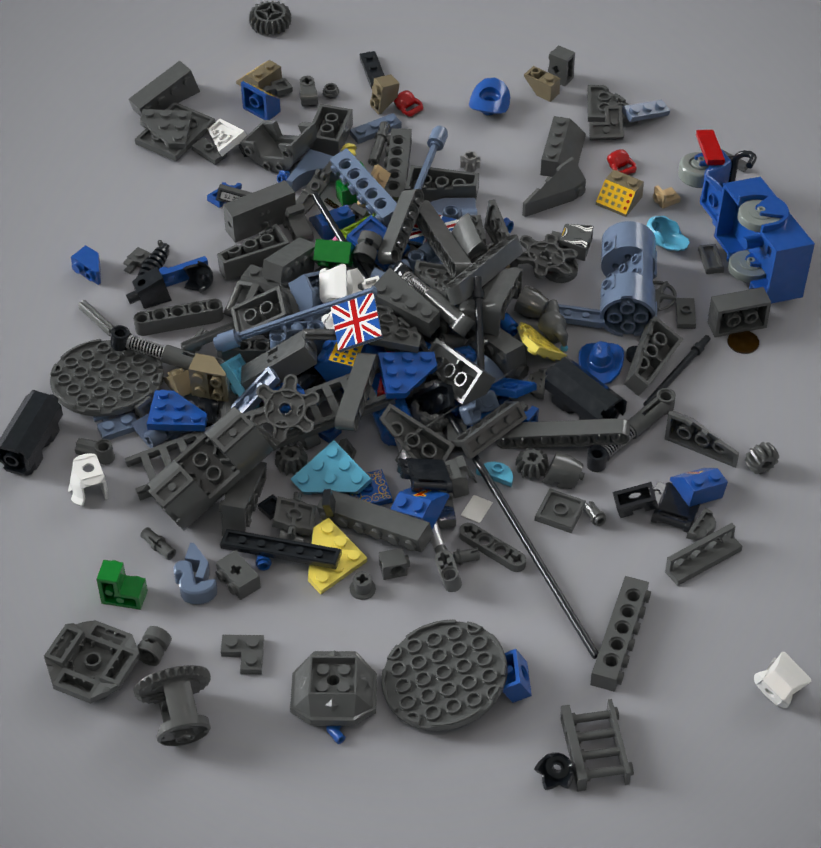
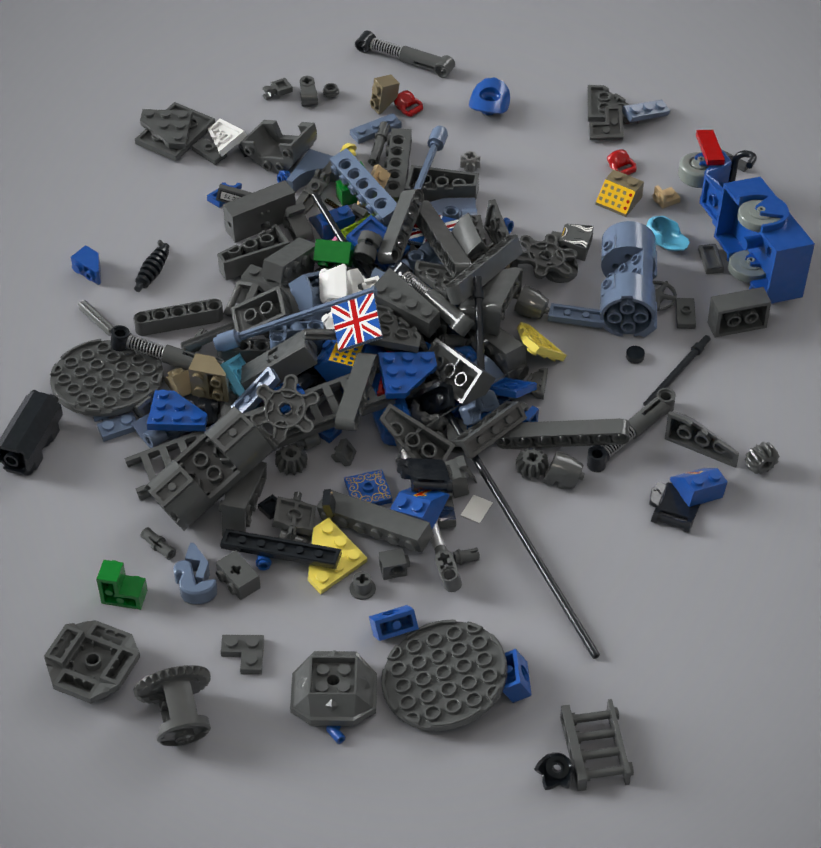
white piece [68,453,108,506] -> none
dark grey piece [75,438,115,465] -> none
dark grey plate [123,247,151,274] -> none
black torso [126,267,172,309] -> none
dark grey wedge [128,61,200,116] -> none
dark grey wheel [137,626,172,666] -> none
blue plate [159,256,208,287] -> none
black piece [183,261,214,293] -> none
dark tan slope [236,60,282,89] -> none
blue slope [241,81,281,120] -> none
dark grey gear [249,1,292,36] -> none
medium azure plate [291,440,372,495] -> none
dark grey brick [310,104,353,156] -> none
black plate [359,51,385,89] -> none
dark grey beam [459,523,526,572] -> none
medium azure plate [476,461,513,487] -> none
blue brick [500,313,518,336] -> none
dark grey wedge [522,157,586,217] -> none
dark tan slope [524,66,561,102] -> none
dark grey tile [534,488,586,533] -> none
dark grey piece [538,299,568,352] -> none
dark grey slope [540,116,586,177] -> none
black brick [545,356,627,420] -> none
dark grey brick [548,45,575,87] -> none
blue hat [578,341,624,384] -> none
dark grey pin [583,501,606,526] -> none
dark grey brick [590,576,651,692] -> none
black brick [613,482,659,518] -> none
dark grey wedge [624,316,683,396] -> none
dark grey fence [665,523,743,586] -> none
dark grey plate [686,507,716,540] -> none
dark brown piece [727,331,759,354] -> none
white piece [754,652,811,708] -> none
none -> piece [355,30,455,78]
none -> blue brick [368,605,419,641]

